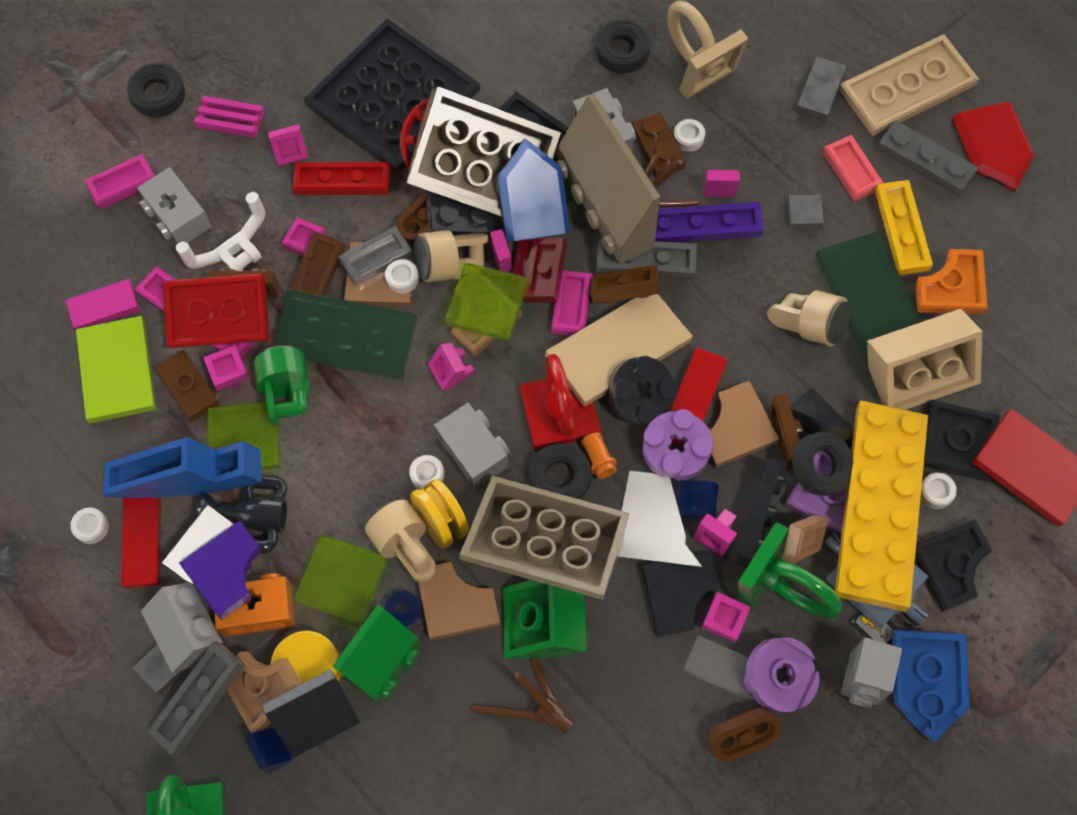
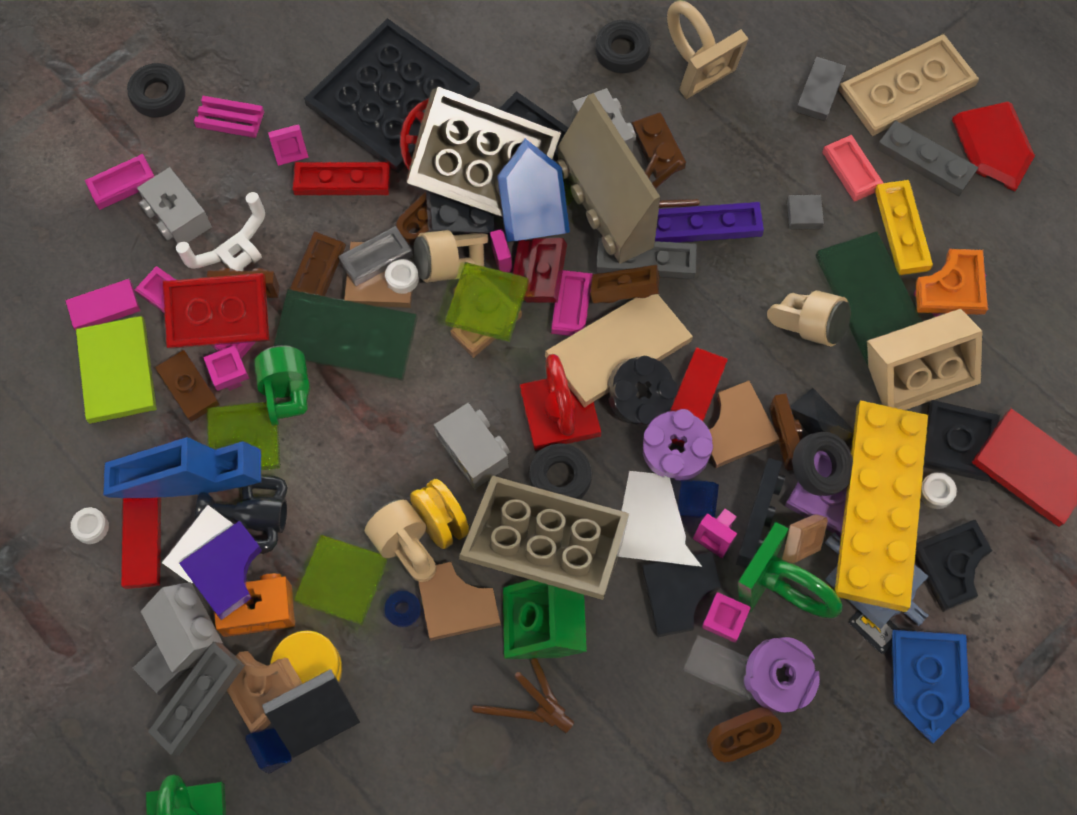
dark pink tile [281,217,326,257] -> none
green slope [332,605,421,705] -> none
white tile [409,455,444,490] -> none
dark pink tile [428,343,474,391] -> none
orange pin [581,432,617,479] -> none
white tile [673,119,705,152] -> none
dark pink tile [704,170,740,197] -> none
light grey brick [840,638,902,708] -> none

